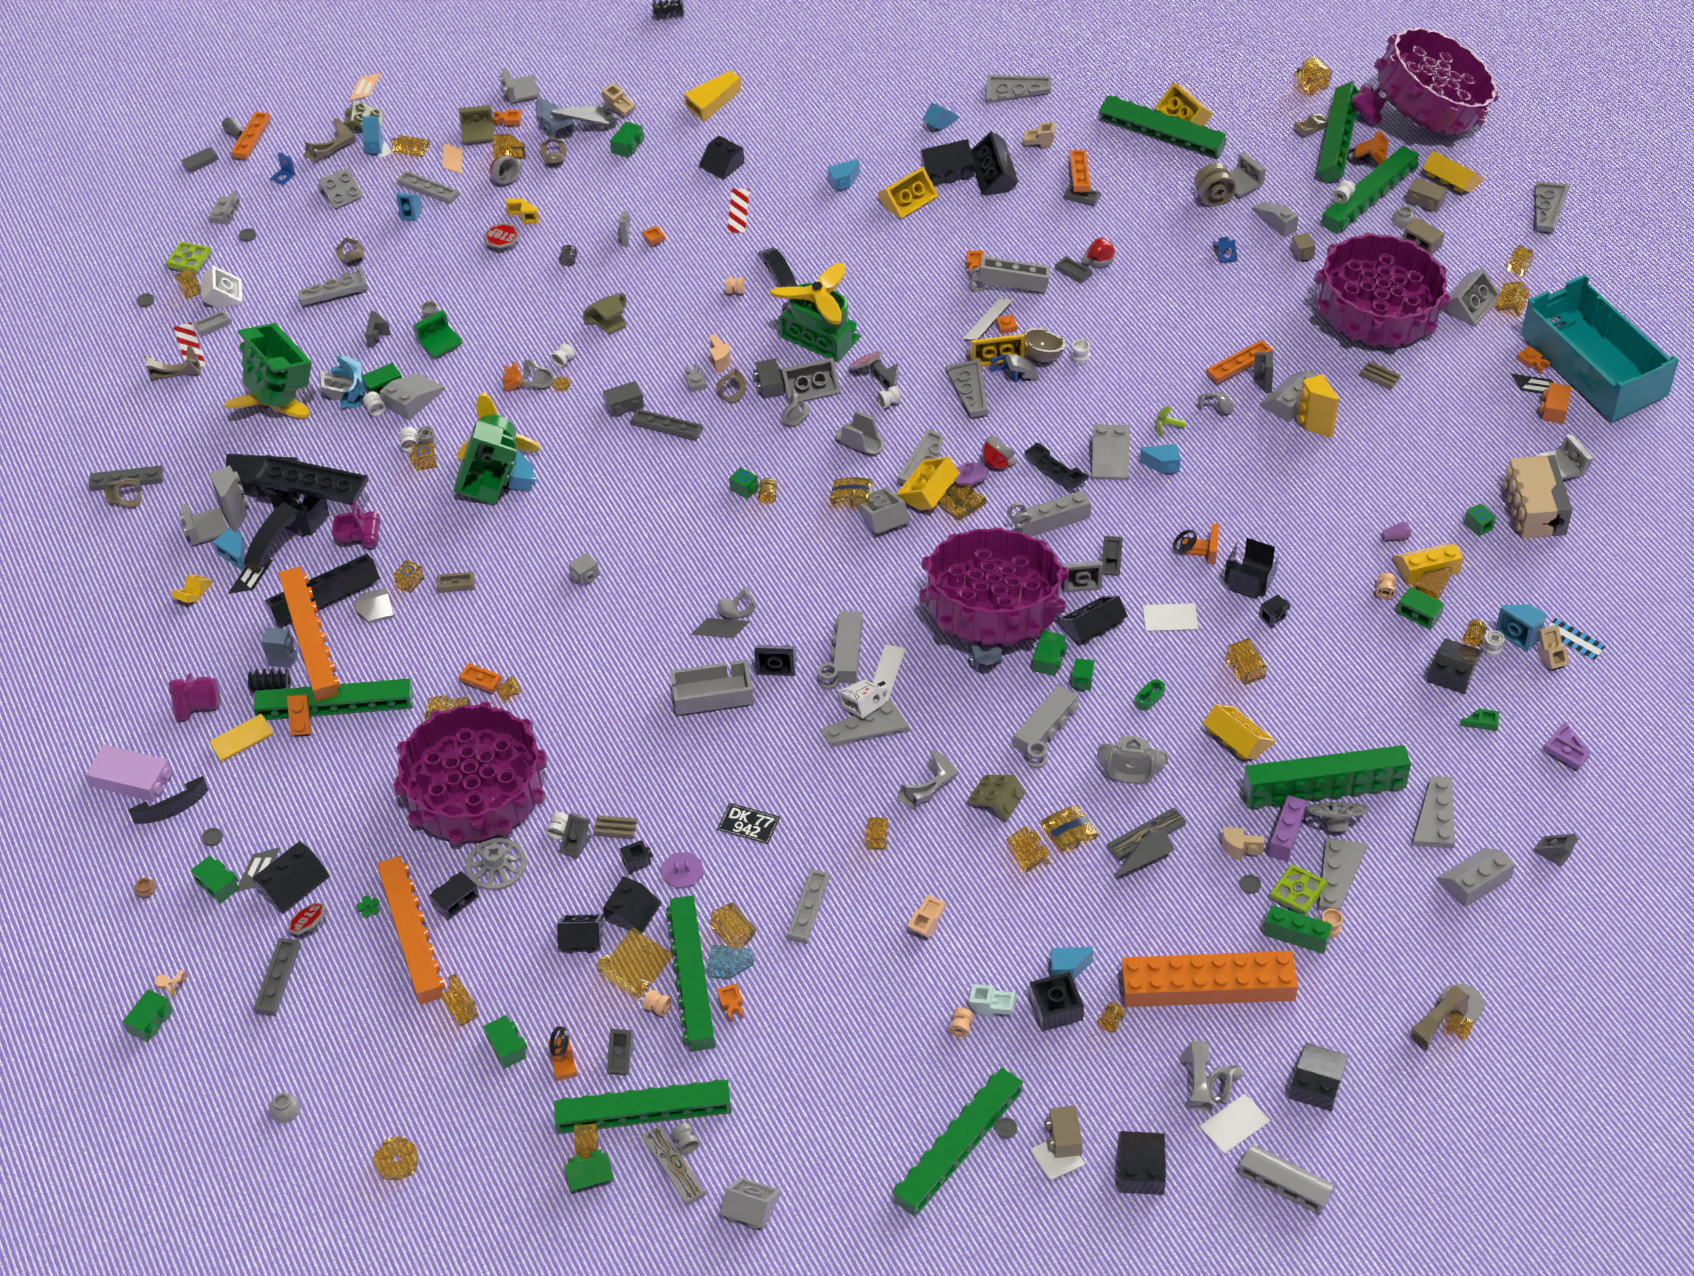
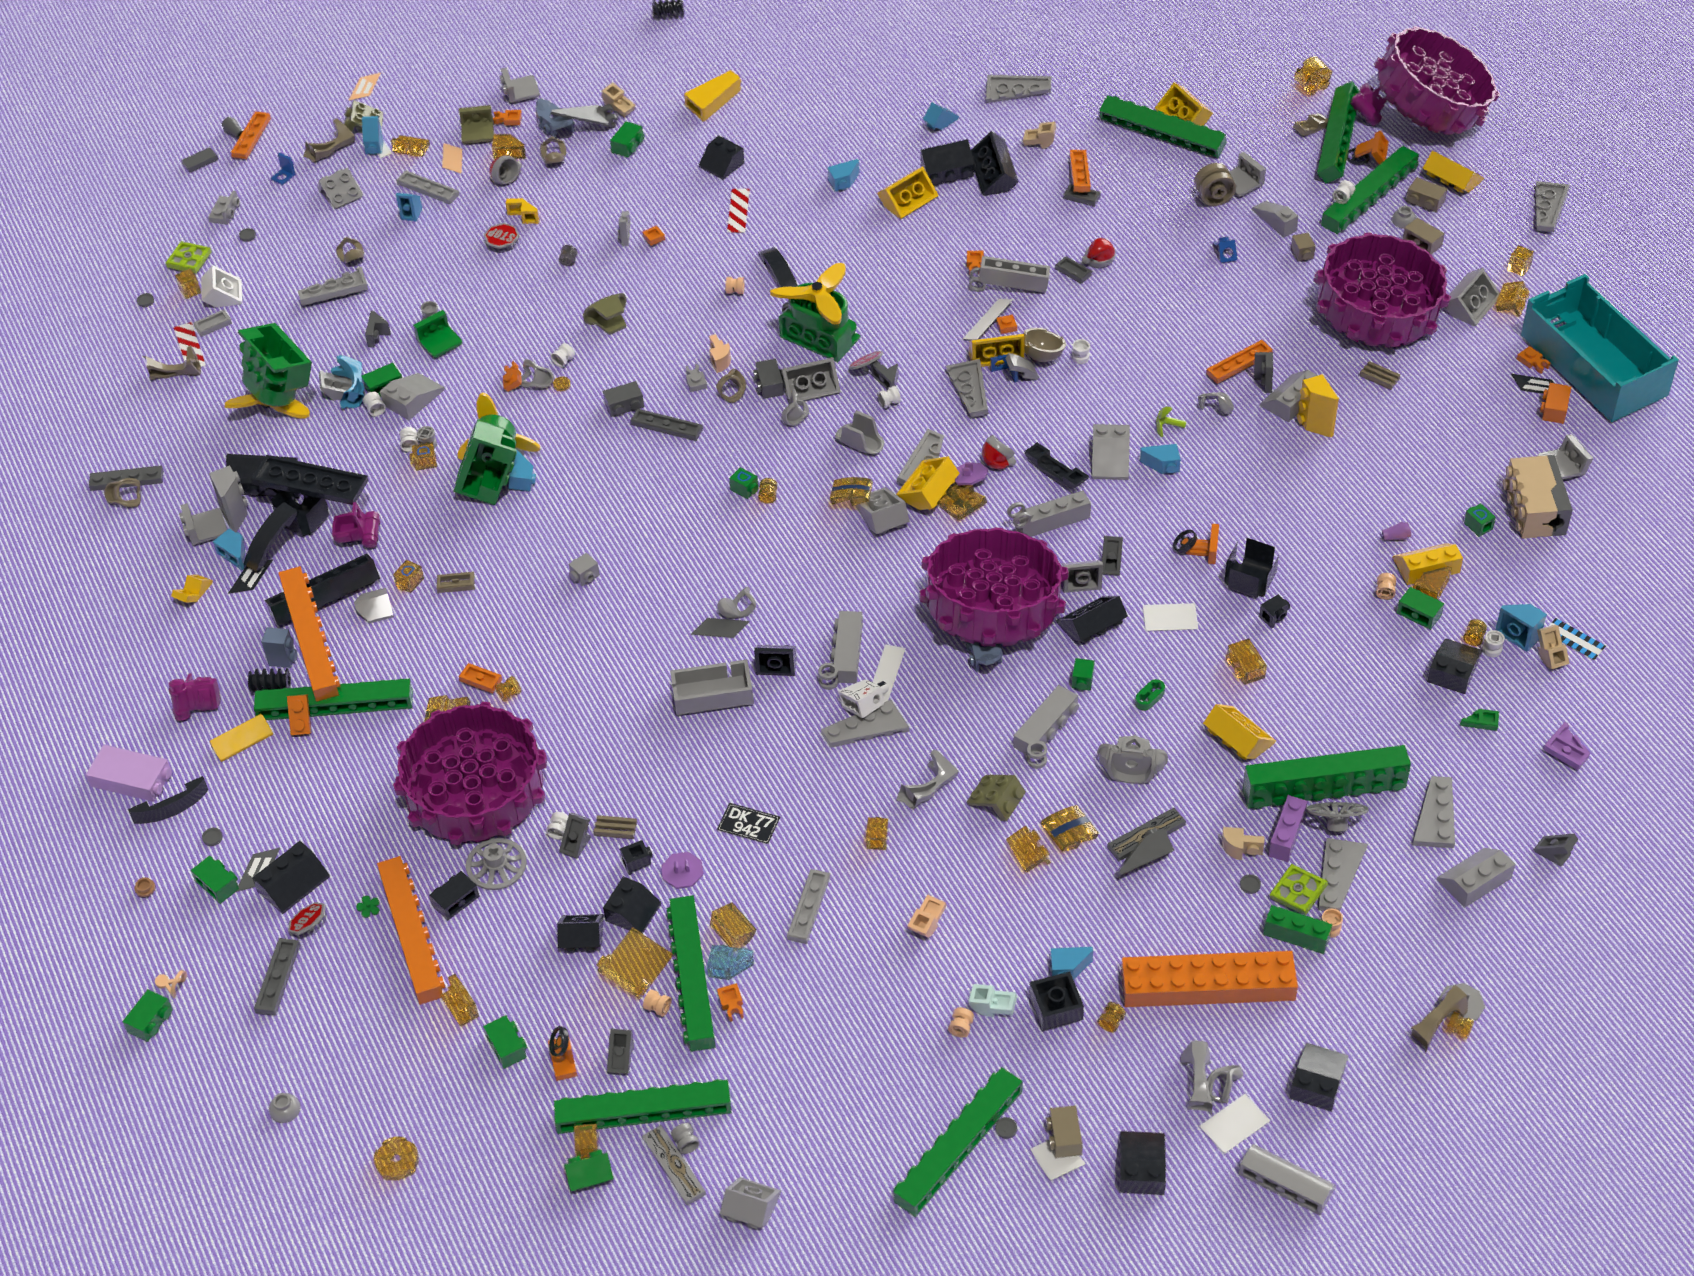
green brick [1033,630,1068,676] -> none

